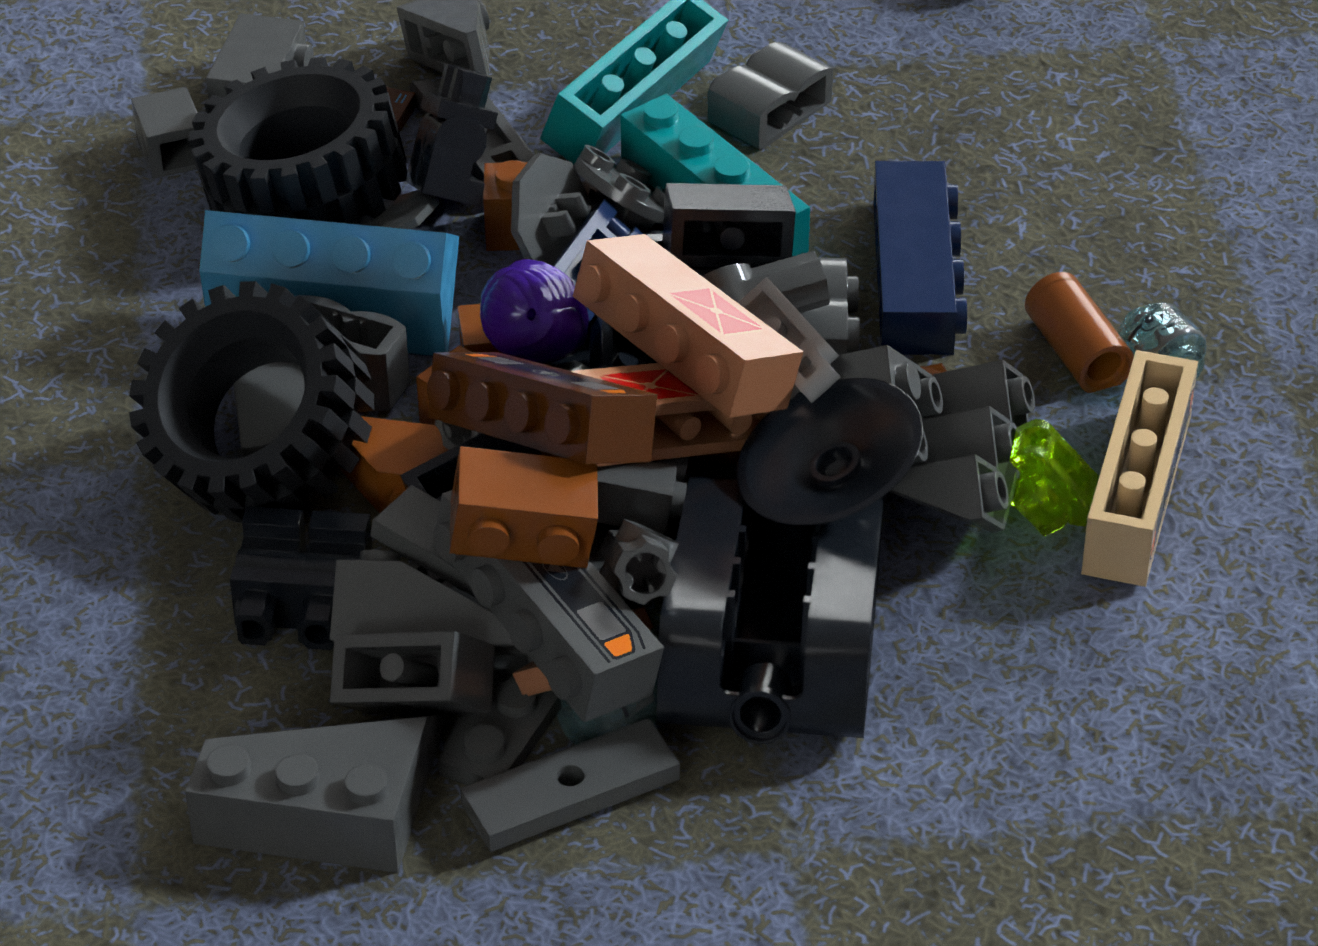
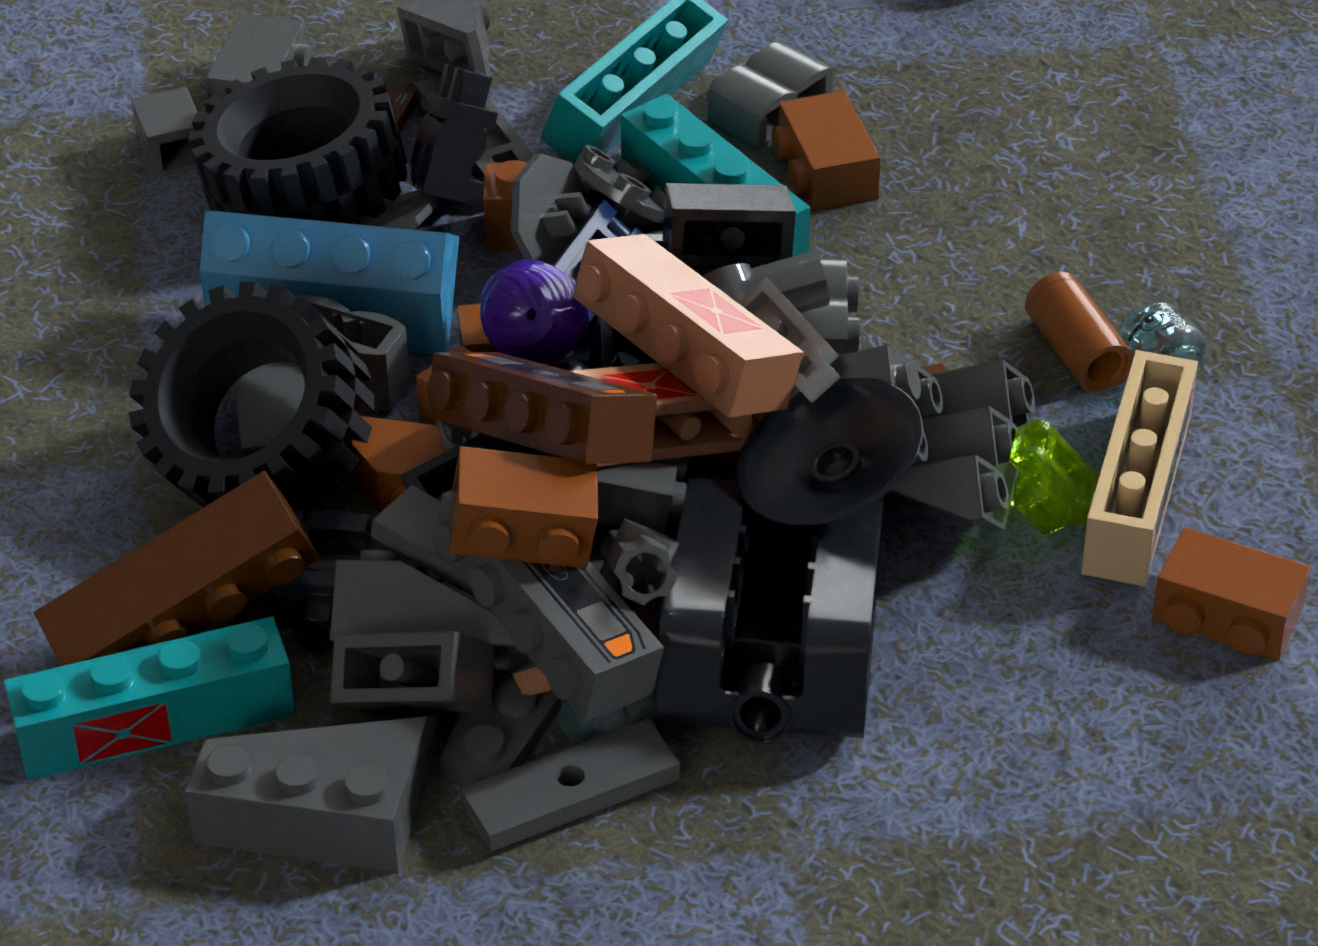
dark blue brick [873,161,967,355] -> none
none -> teal brick [4,616,295,780]
none -> reddish brown brick [33,470,320,666]
none -> dark orange brick [771,90,880,211]
none -> dark orange brick [1152,527,1311,661]

